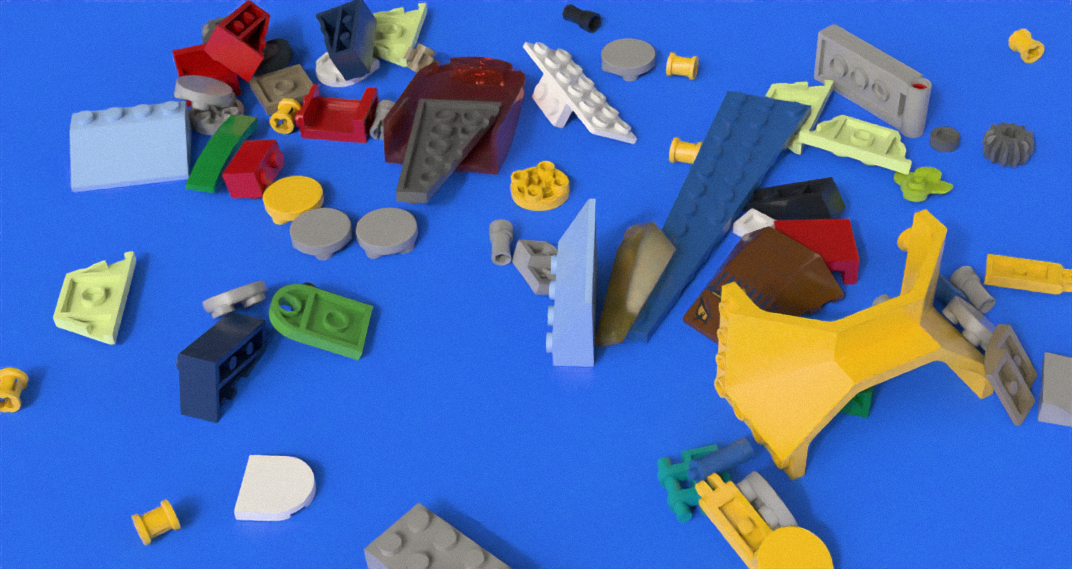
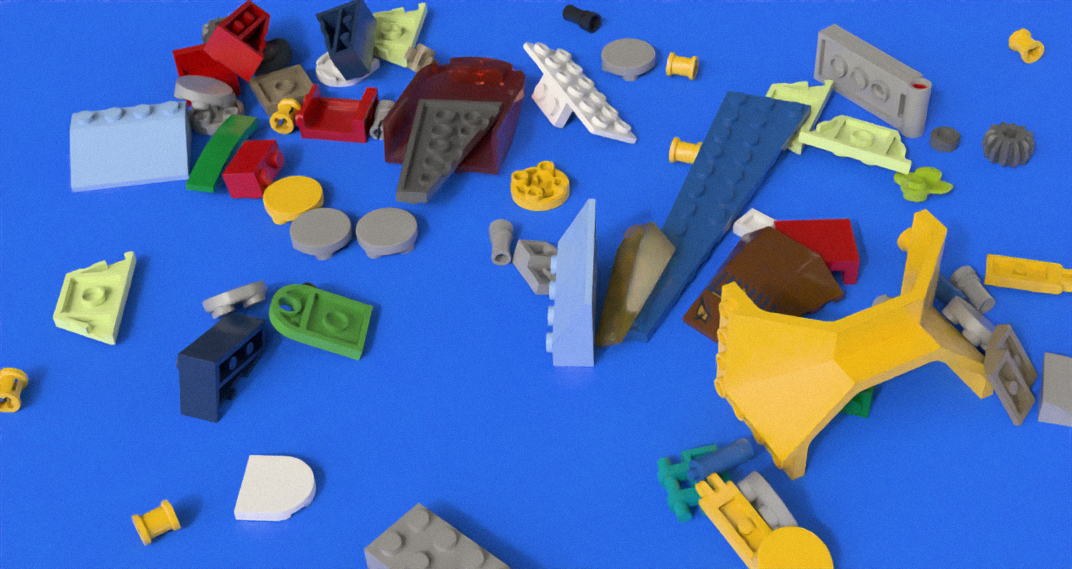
black slope [743,177,846,221] -> none

